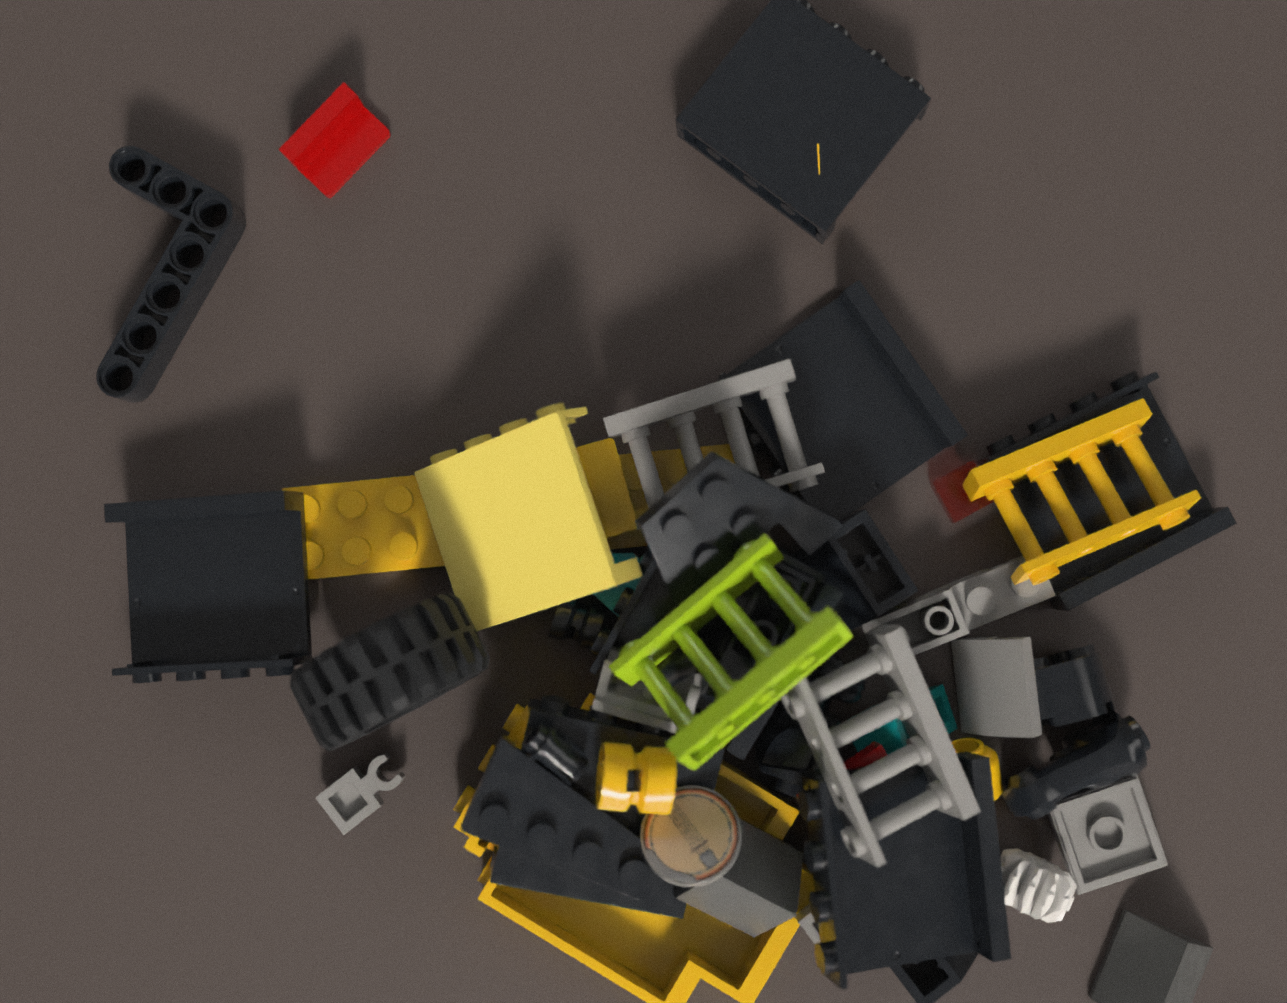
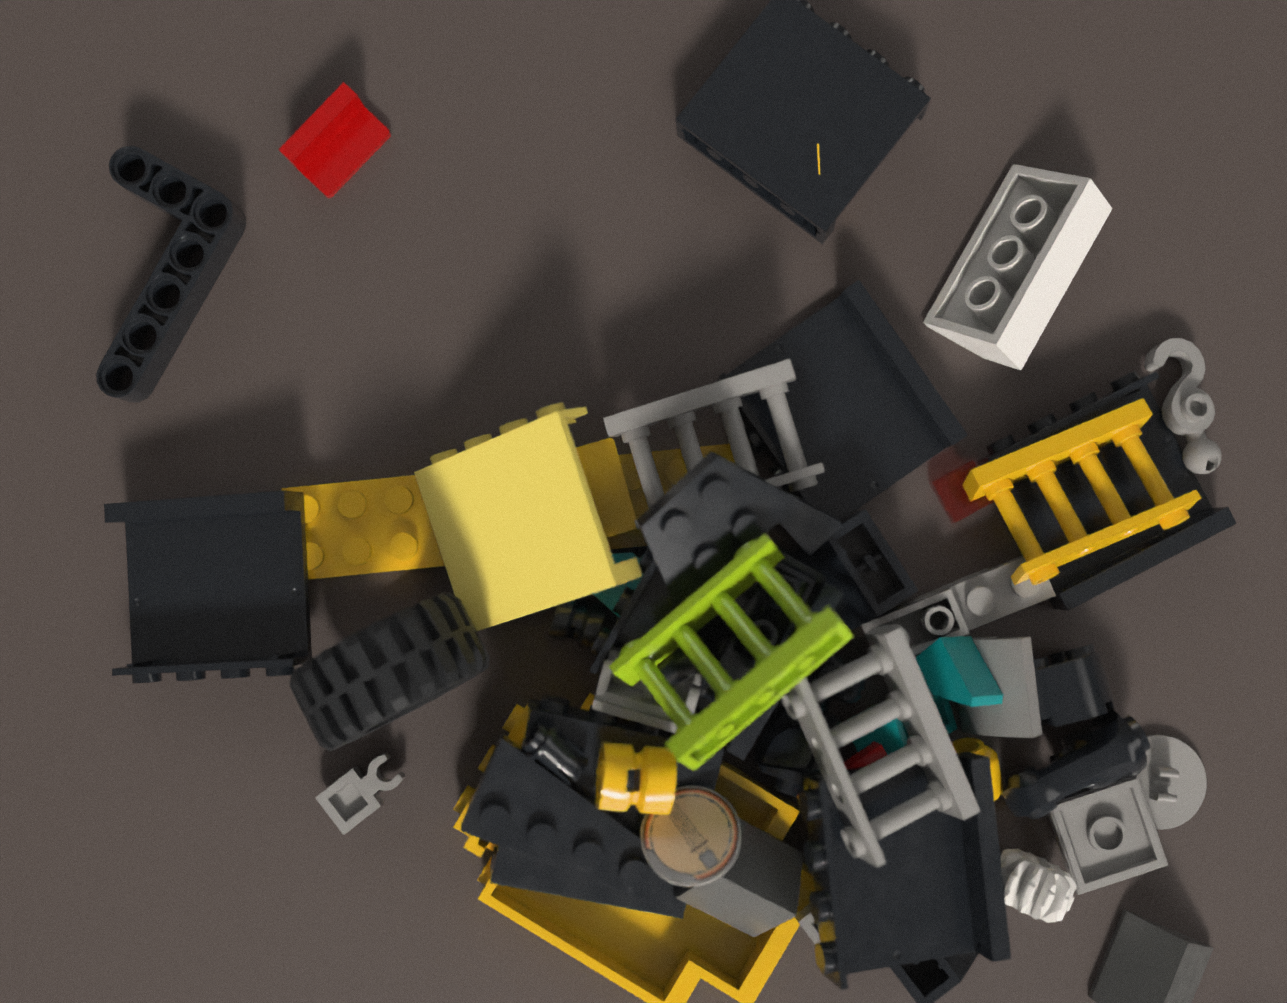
none -> teal slope [915,636,1003,707]
none -> white slope [923,164,1113,370]
none -> light grey piece [1138,735,1207,830]
none -> light grey piece [1144,338,1222,474]

